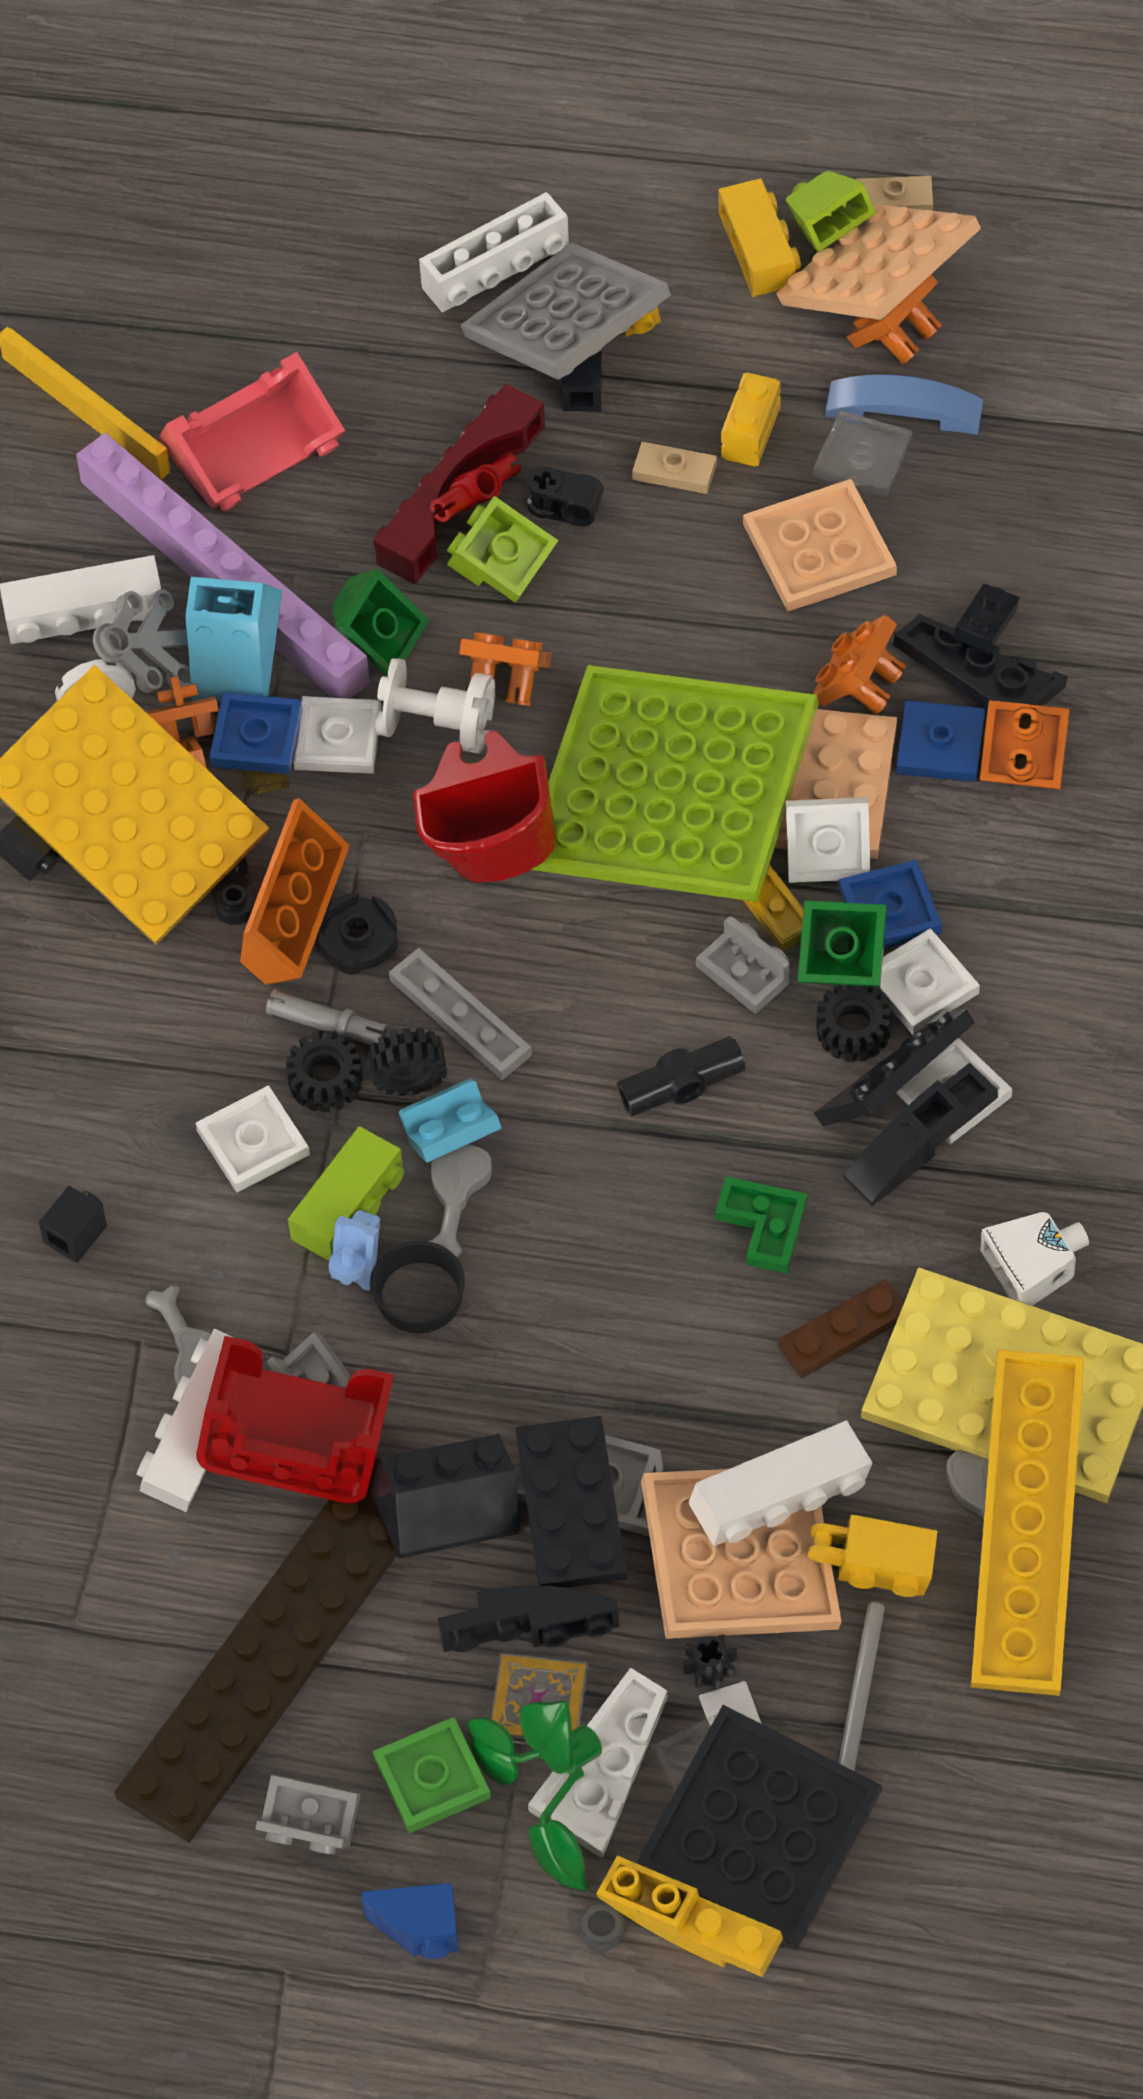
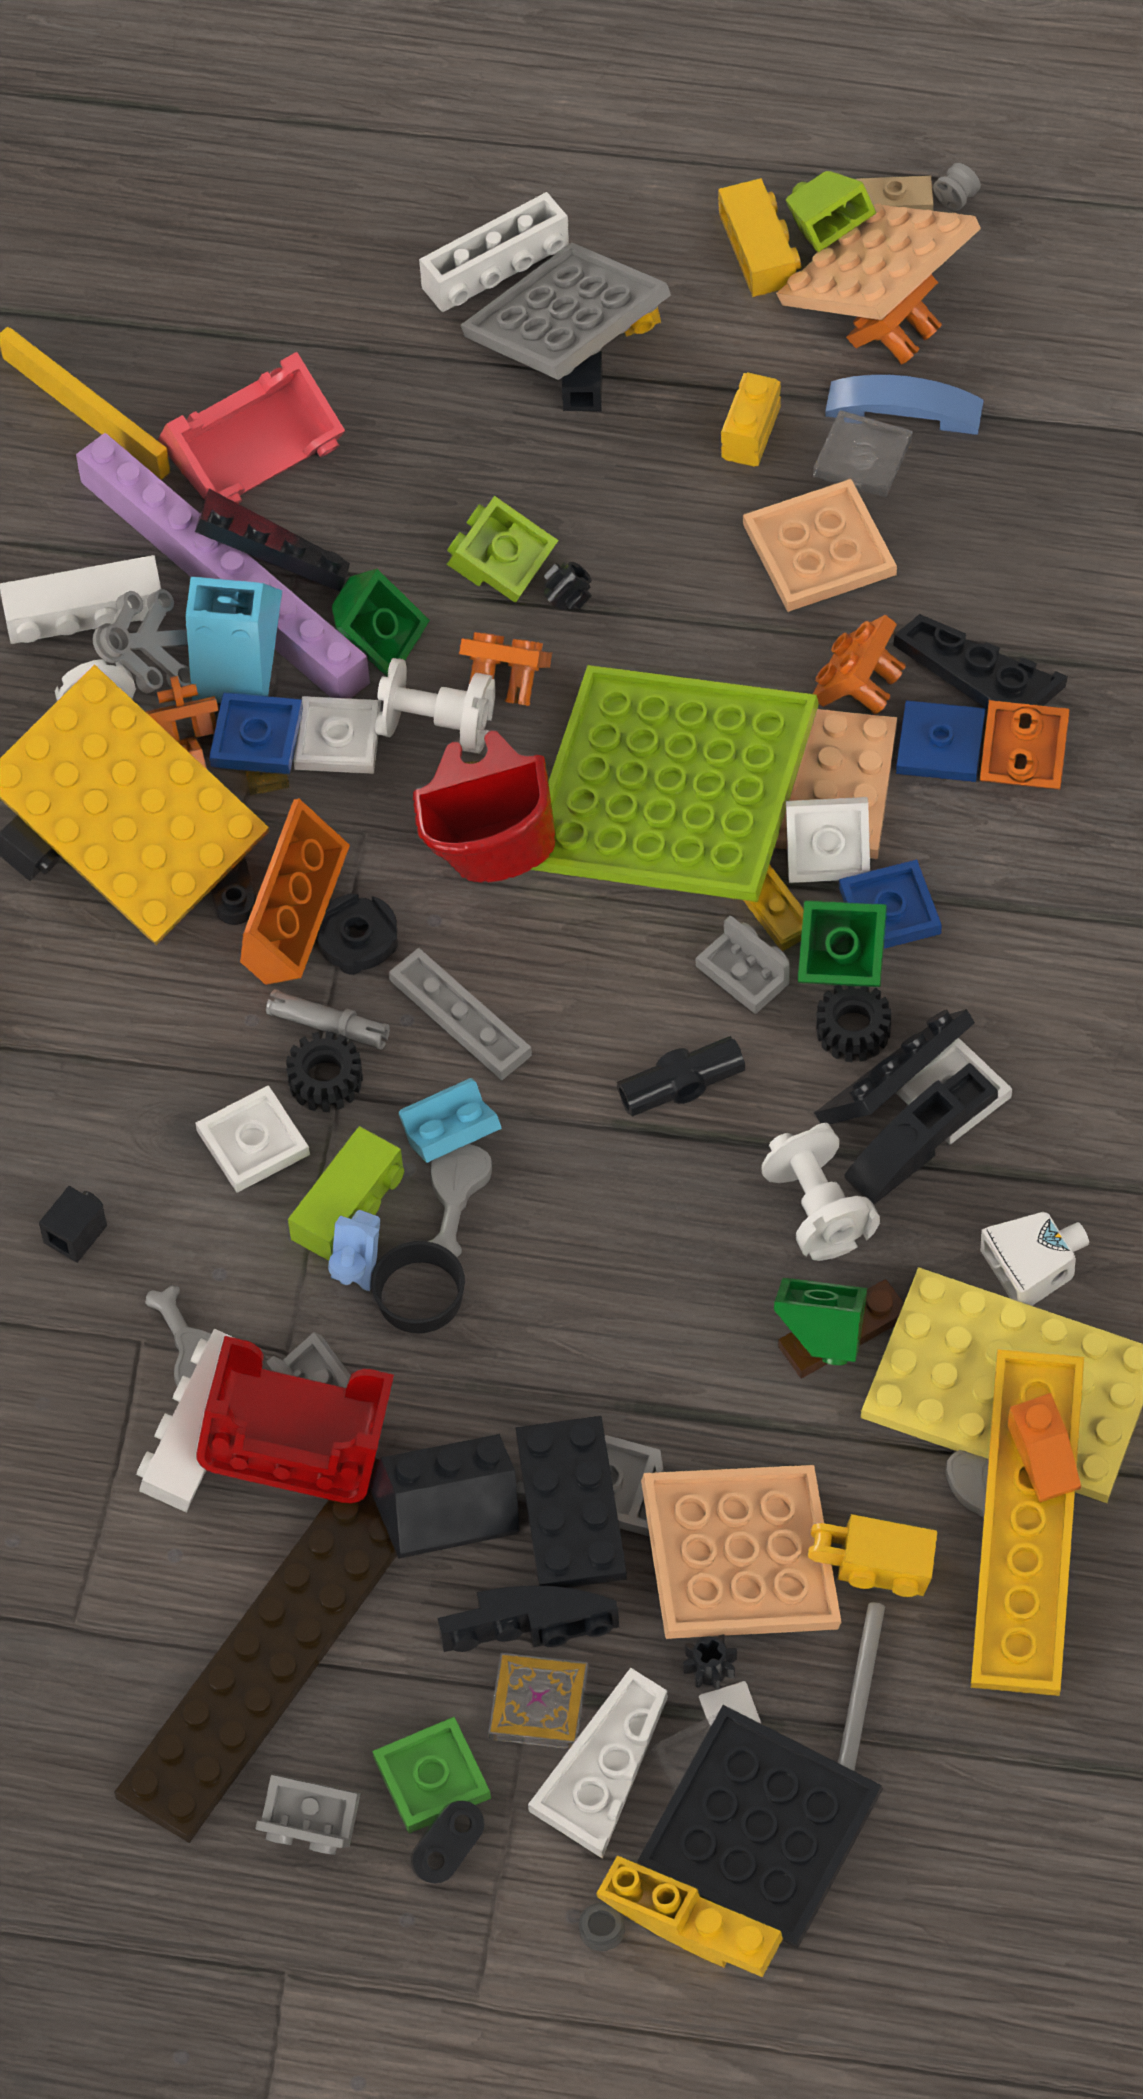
blue slope [361,1883,459,1959] -> none
black tyre [368,1028,447,1096] -> none
dark red arch [373,383,545,585] -> none
red pin [430,452,521,522] -> none
green plant [467,1701,602,1890] -> none
black piece [527,467,604,527] -> none
tan plate [632,442,717,494] -> none
white brick [688,1420,872,1546] -> none
green plate [715,1176,808,1274] -> none
white plate [872,928,980,1035] -> none
black plate [953,583,1020,652] -> none
none -> black wing [195,489,350,591]
none -> black plate [411,1801,484,1884]
none -> black gear [544,562,592,610]
none -> white piece [762,1123,880,1261]
none -> green slope [774,1278,868,1365]
none -> light grey wheel [933,163,981,211]
none -> orange slope [1008,1393,1081,1503]

